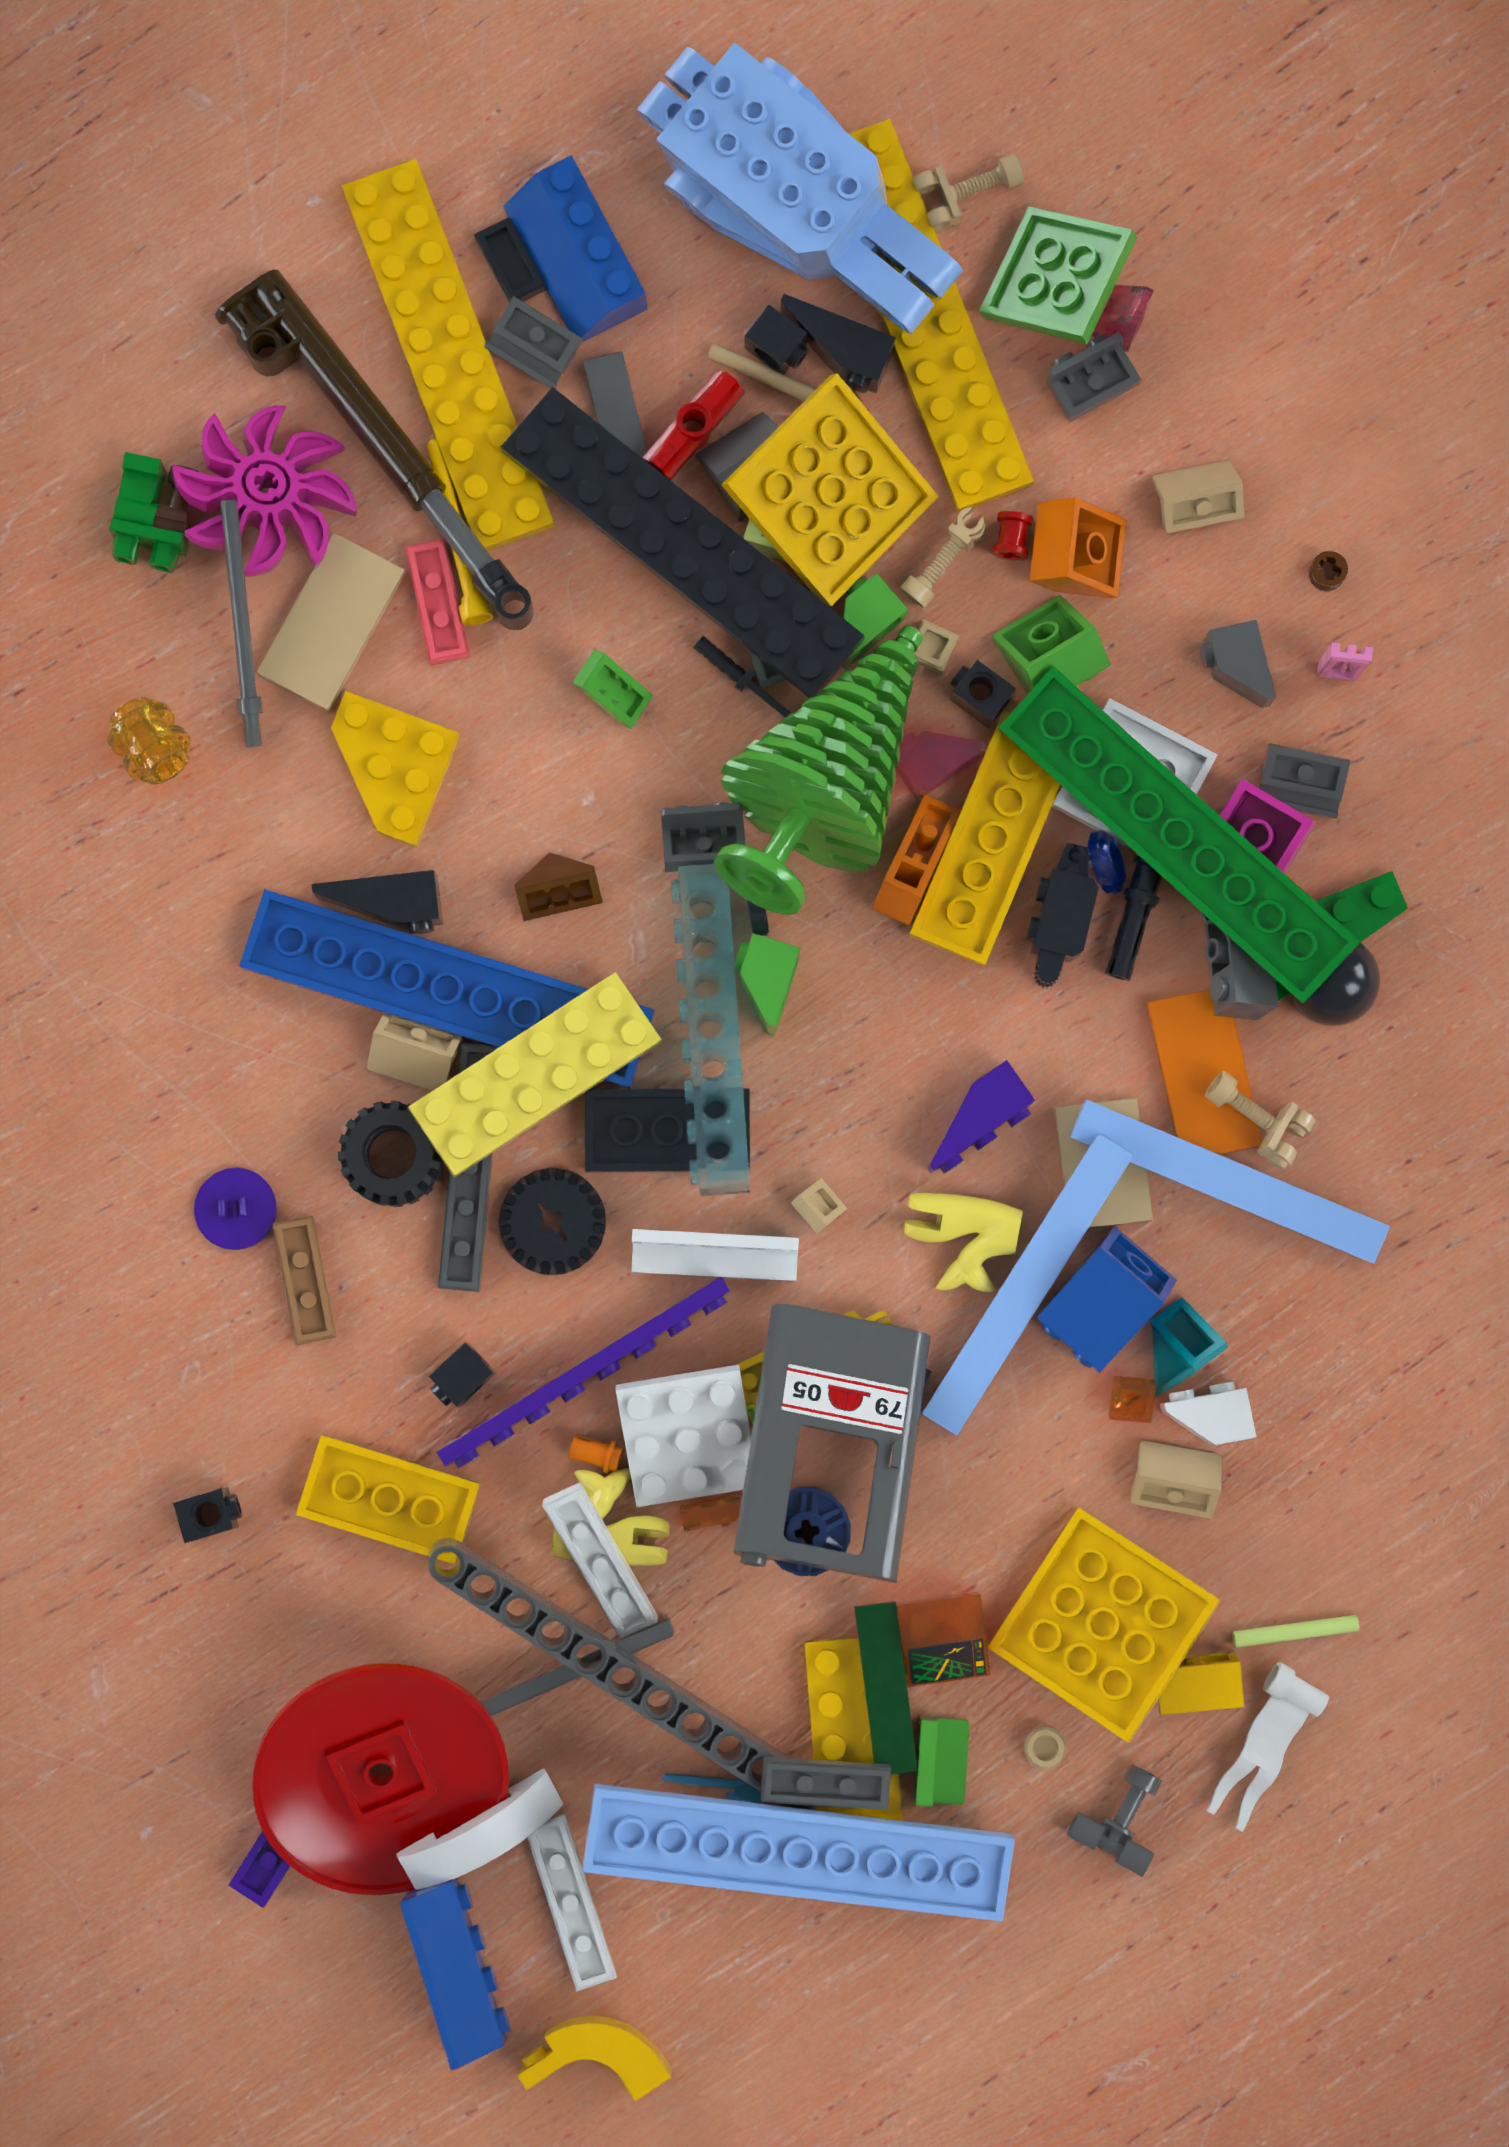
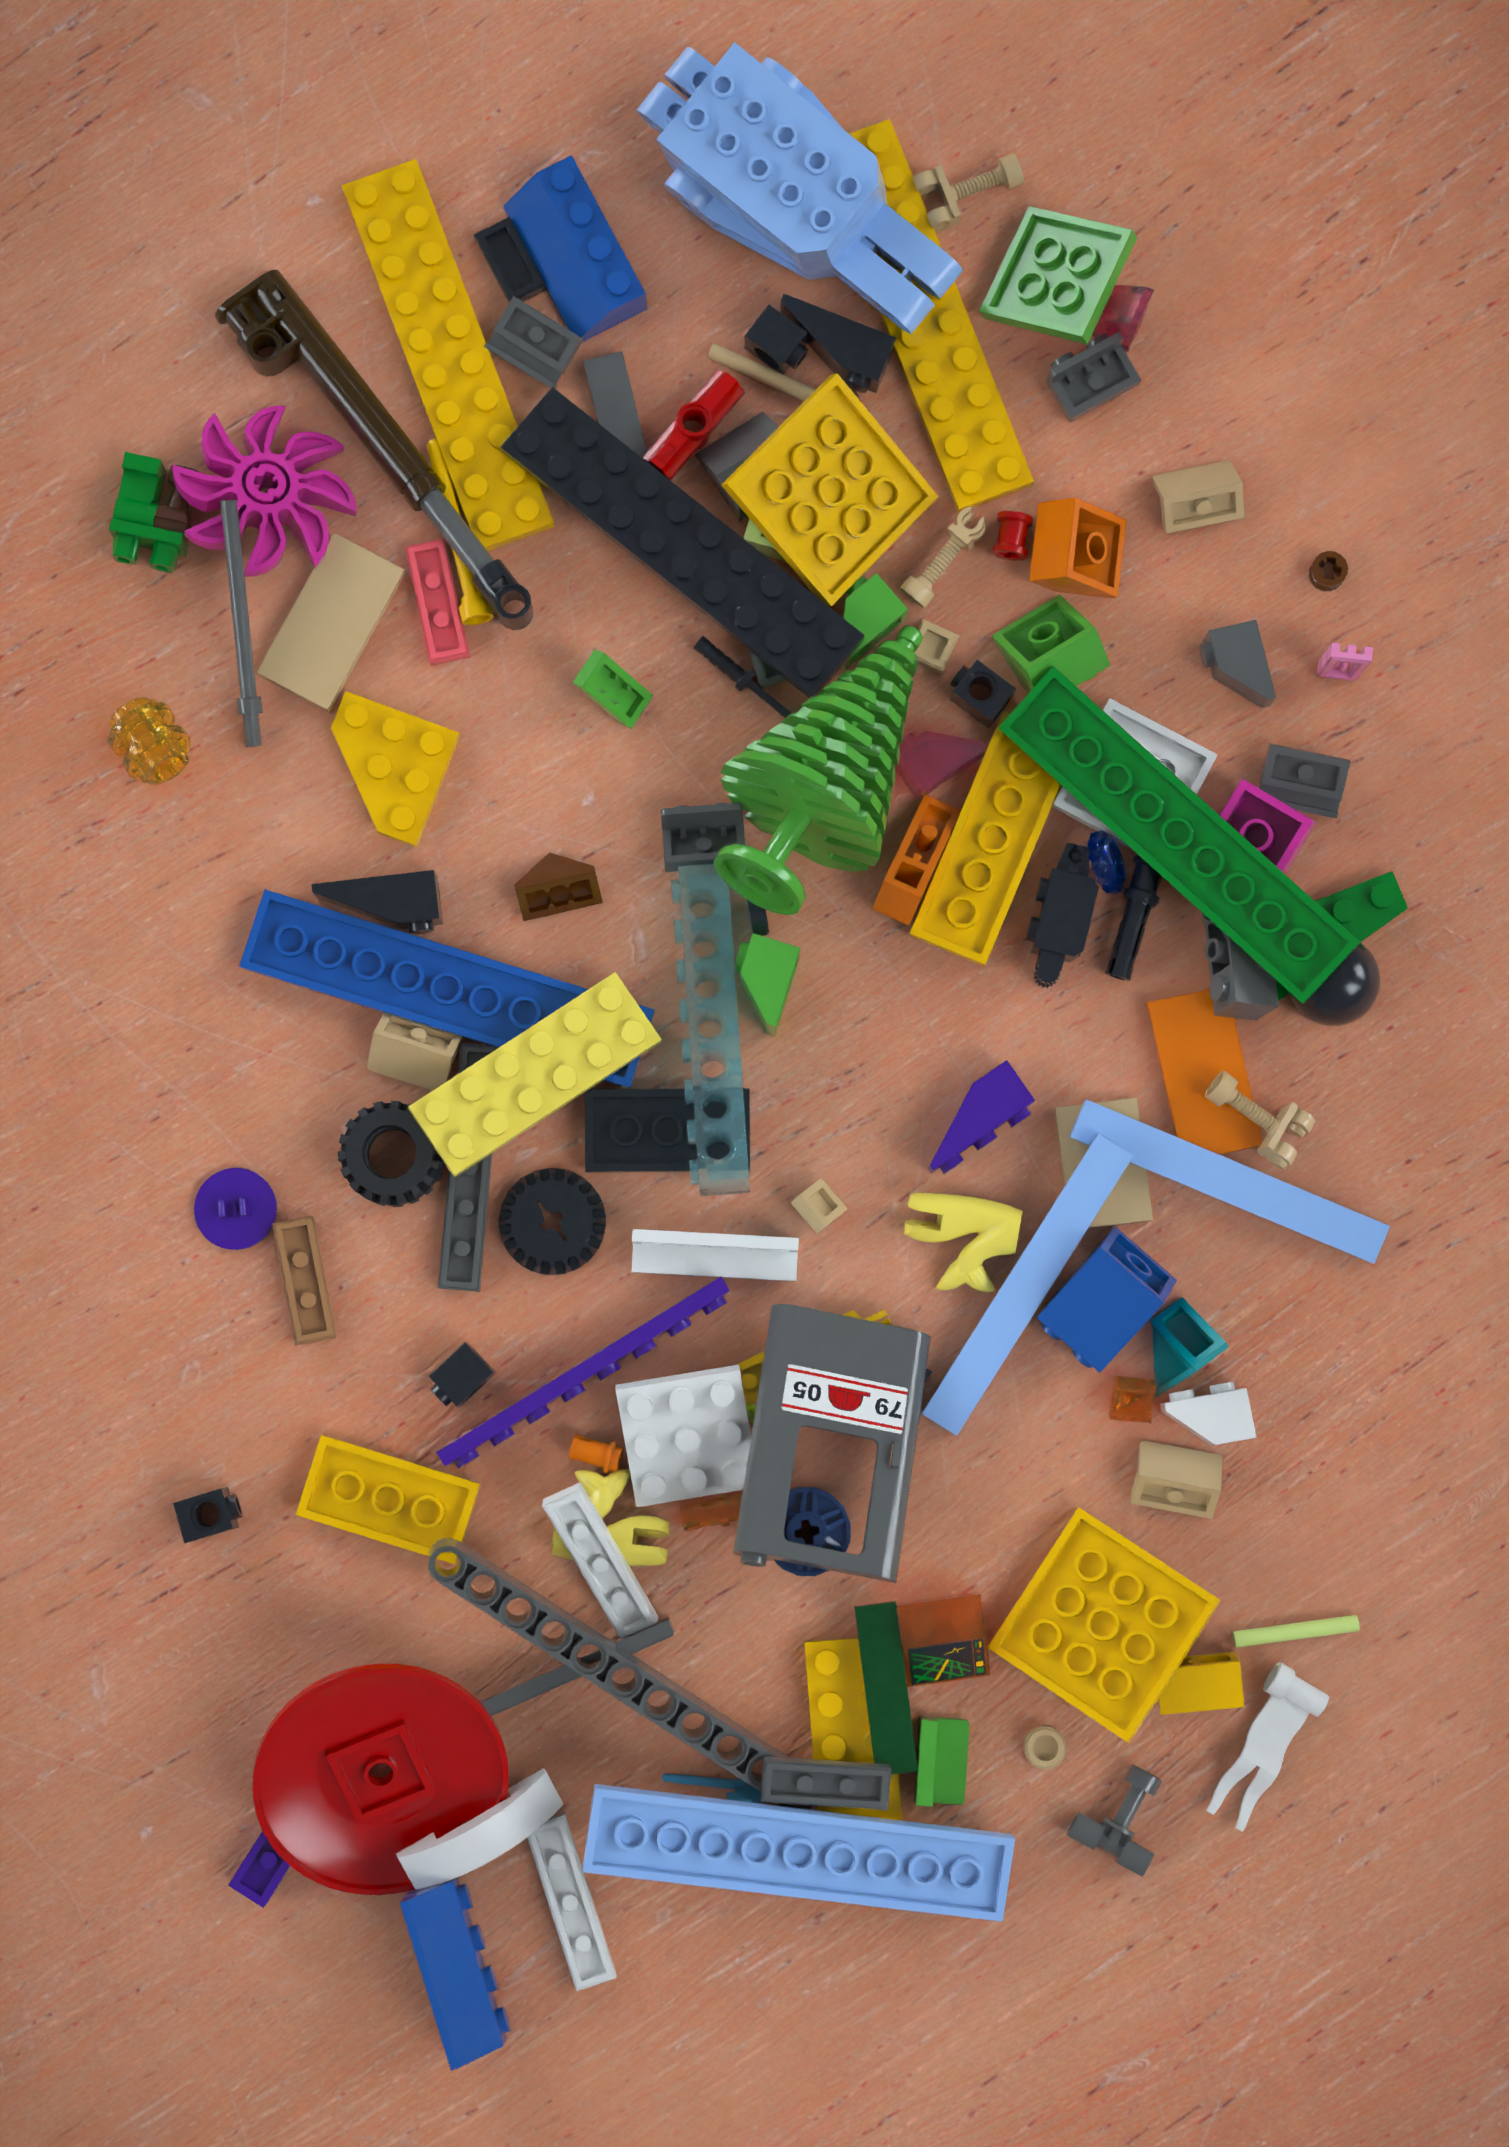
yellow arch [517,2016,672,2101] -> none

